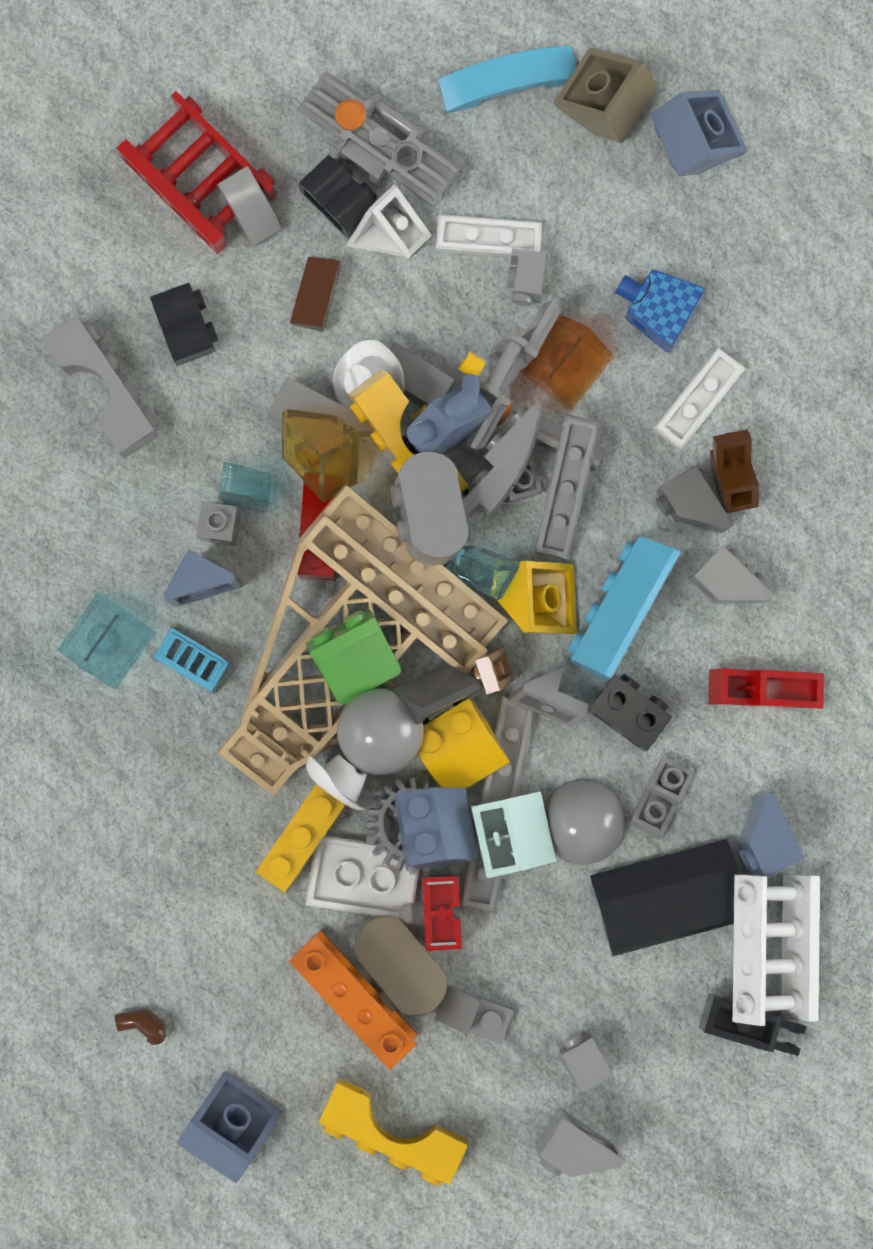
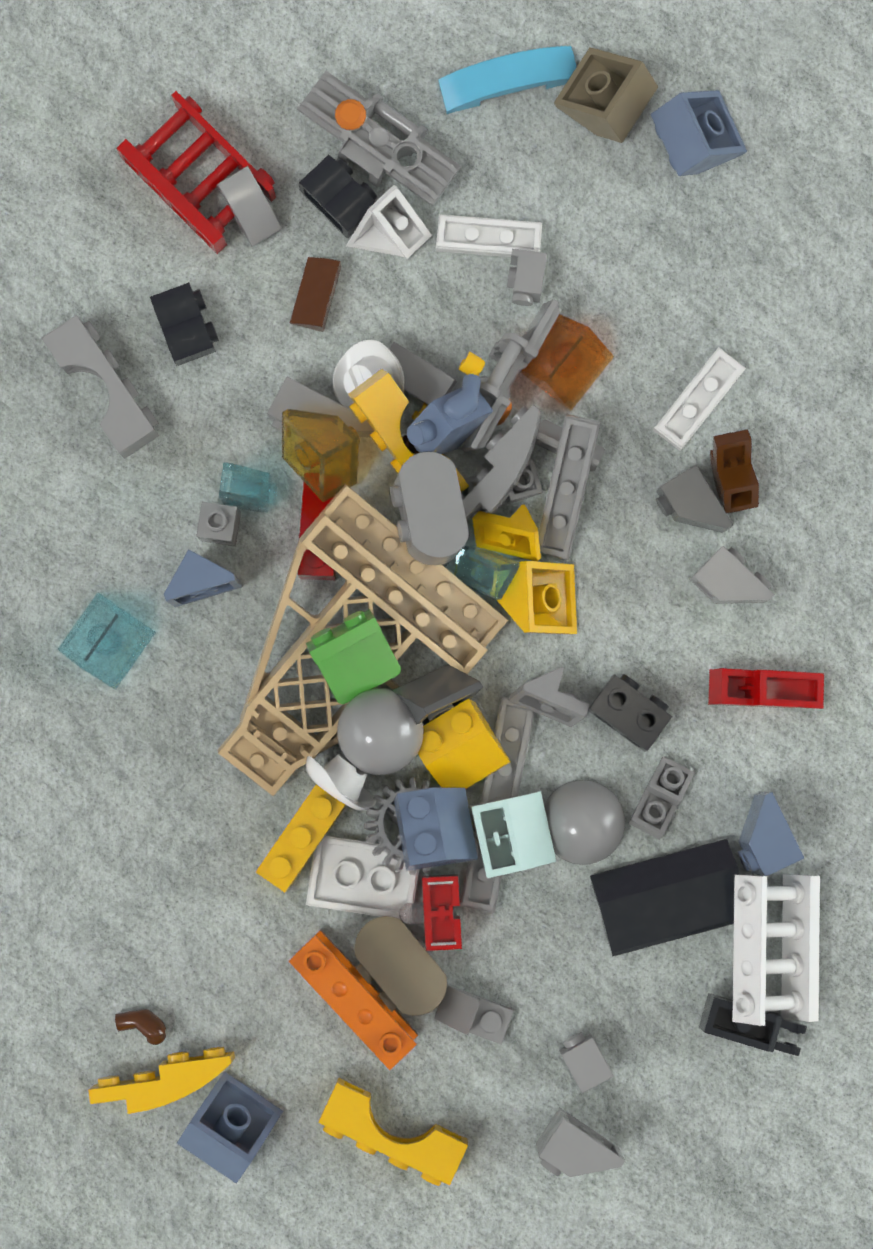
medium azure slope [153,627,232,693] -> none
medium nougat plate [472,646,515,694] -> none
medium azure slope [567,536,681,682] -> none
torso [615,270,705,353] -> none
none -> yellow slope [88,1047,235,1114]
none -> yellow slope [472,504,541,562]

